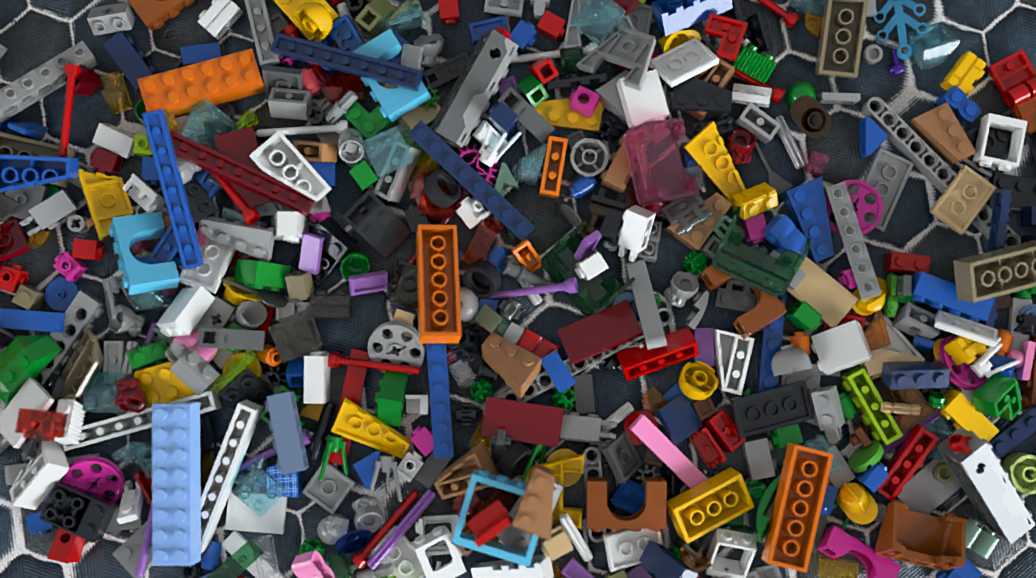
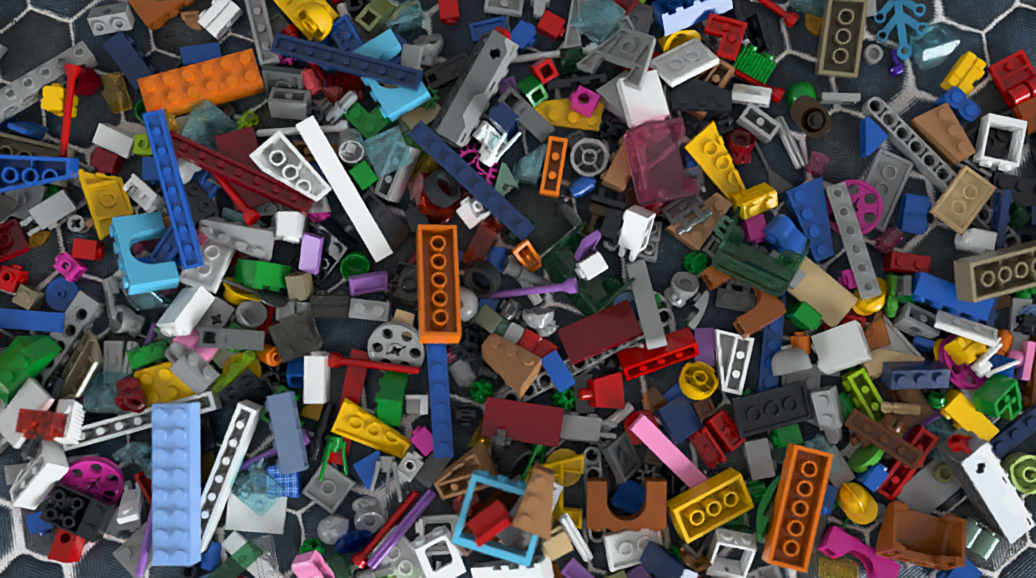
none -> yellow brick [41,83,78,118]
none -> medium nougat tile [180,10,202,31]
none -> white tile [296,116,393,262]
none -> light grey brick [349,298,392,322]
none -> light grey hair [522,306,559,337]
none -> red torso [578,372,625,409]
none -> reddish brown plate [843,408,925,470]
none -> clear pink brick [874,226,904,254]
none -> blue brick [896,193,932,235]
none -> white brick [954,228,997,254]
none -> clear green brick [1009,199,1033,230]

